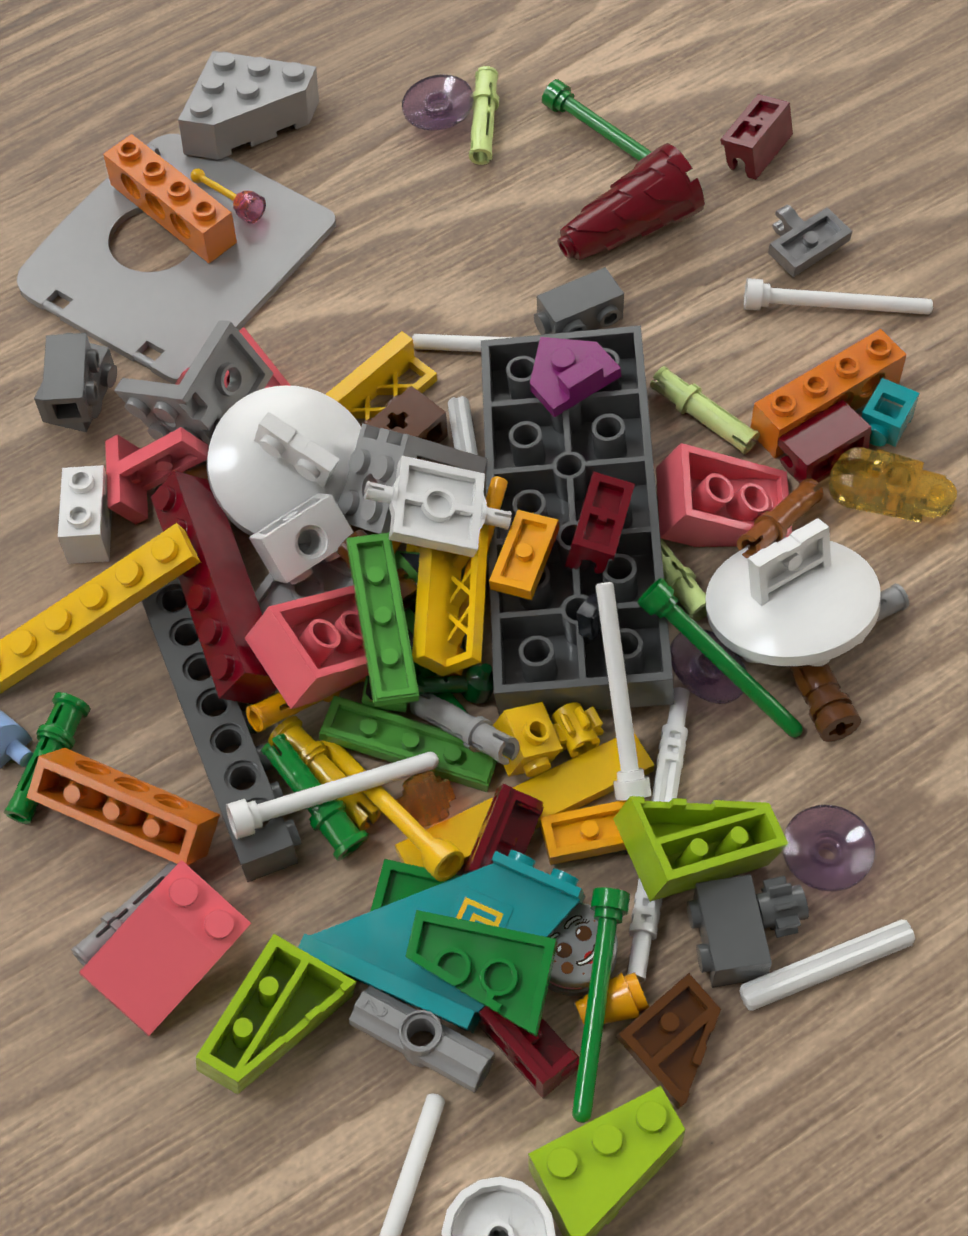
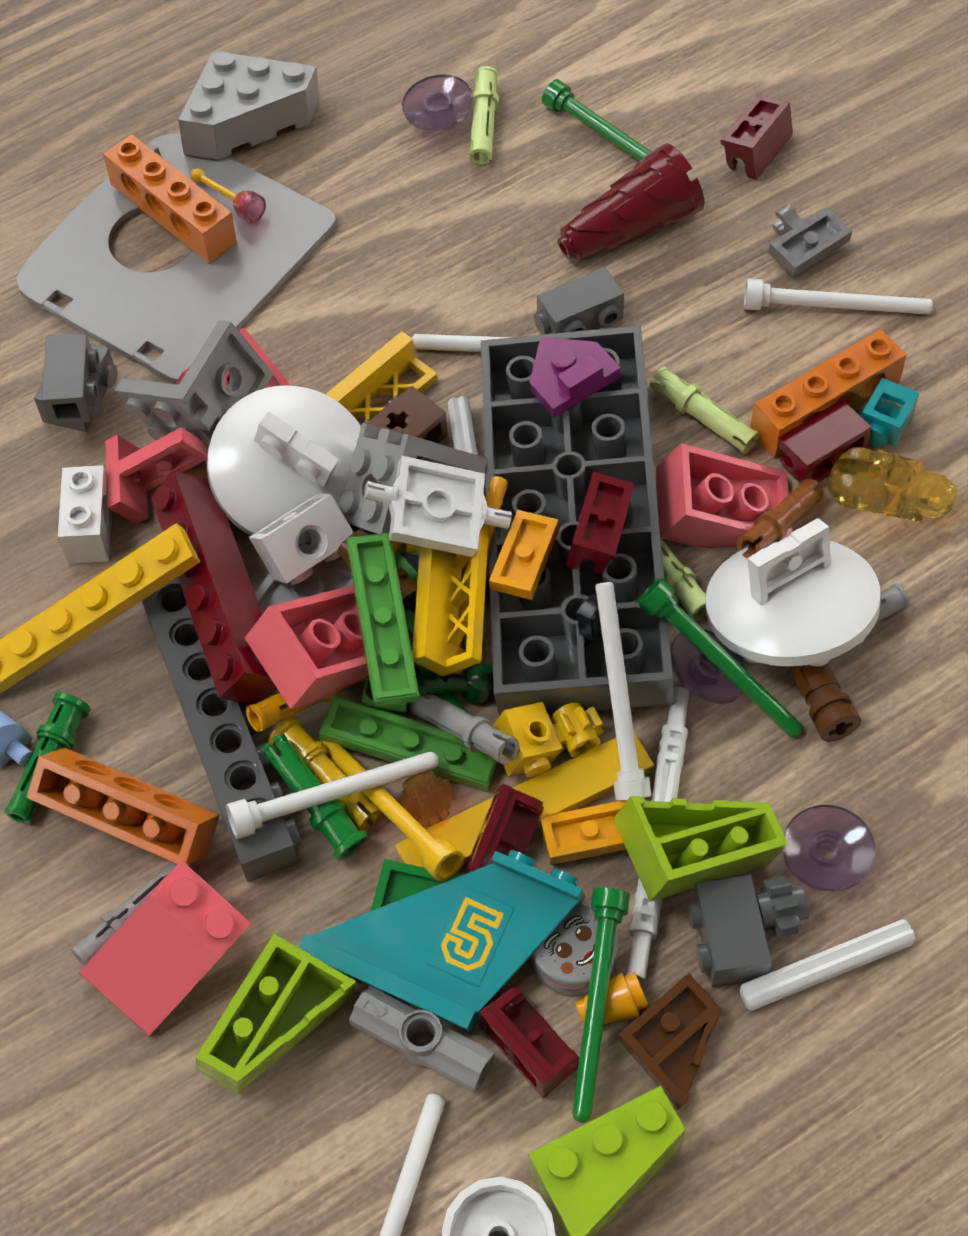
green wing [405,910,558,1037] -> none

